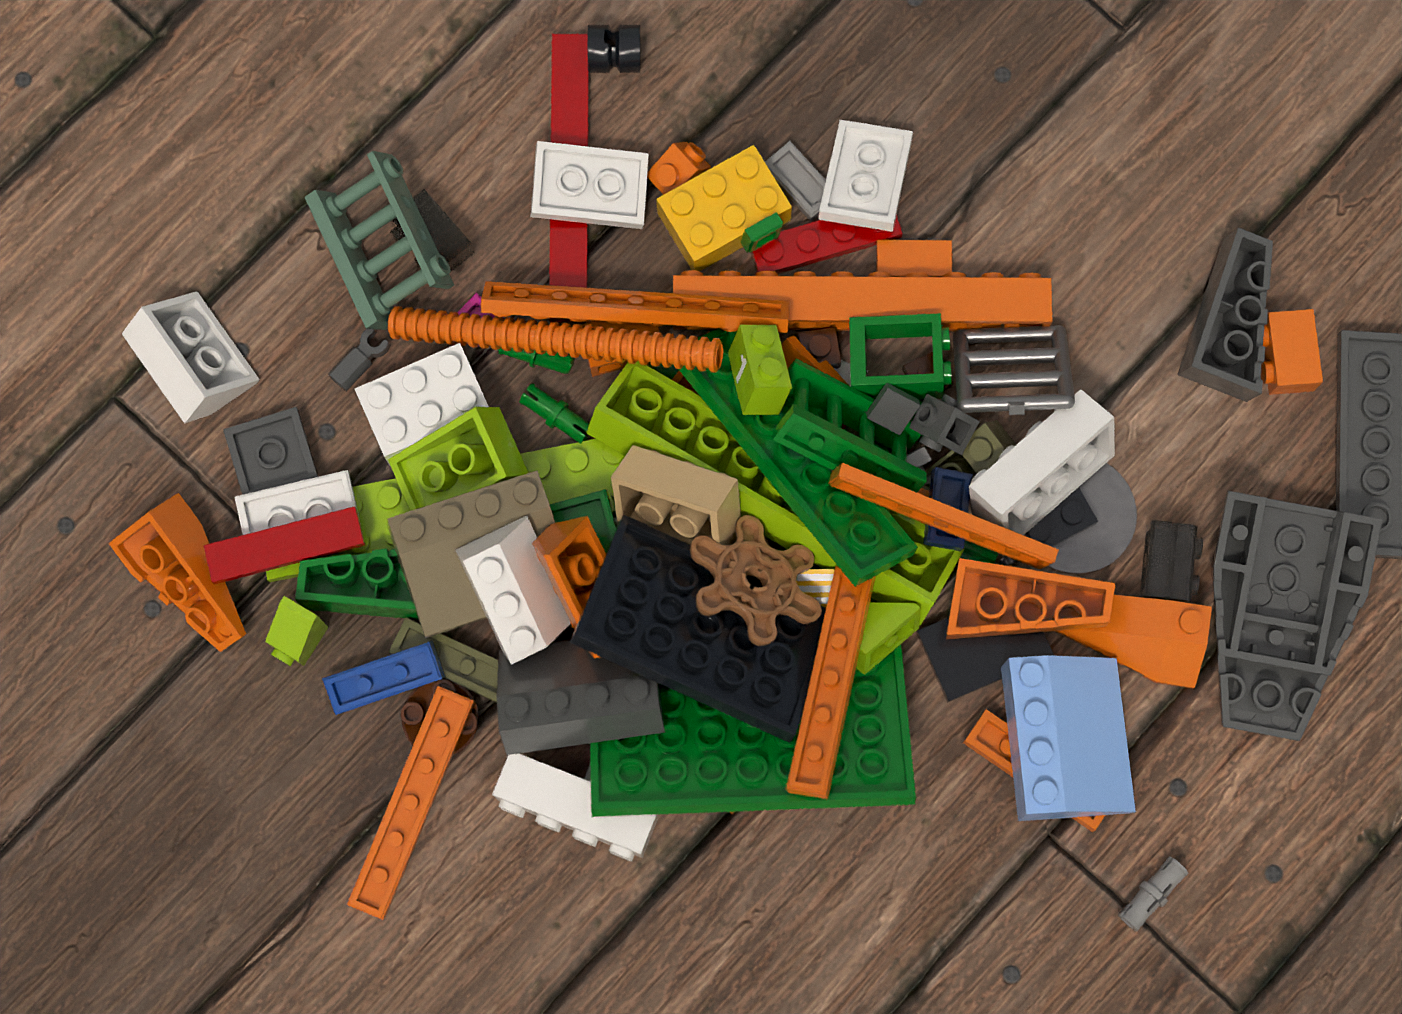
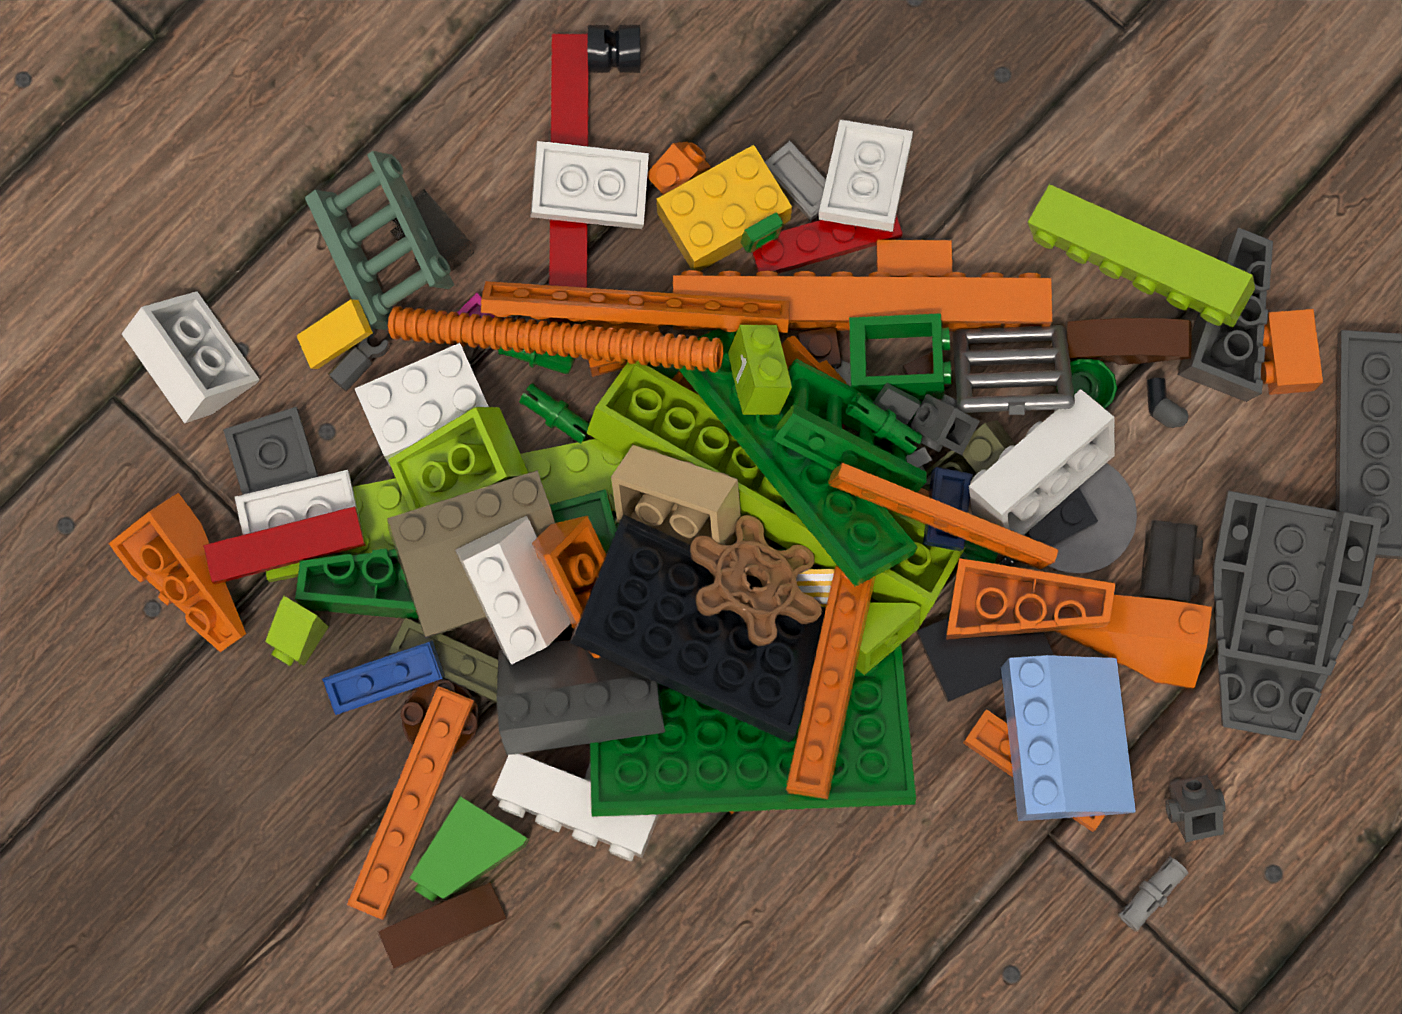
none -> yellow tile [296,299,373,369]
none -> reddish brown slope [378,882,507,969]
none -> bright green slope [409,797,529,902]
none -> green pin [845,393,922,455]
none -> lime brick [1027,184,1255,327]
none -> green hair [1055,359,1117,409]
none -> reddish brown slope [1067,318,1192,365]
none -> arm [1147,378,1189,428]
none -> dark grey brick [1165,775,1226,842]

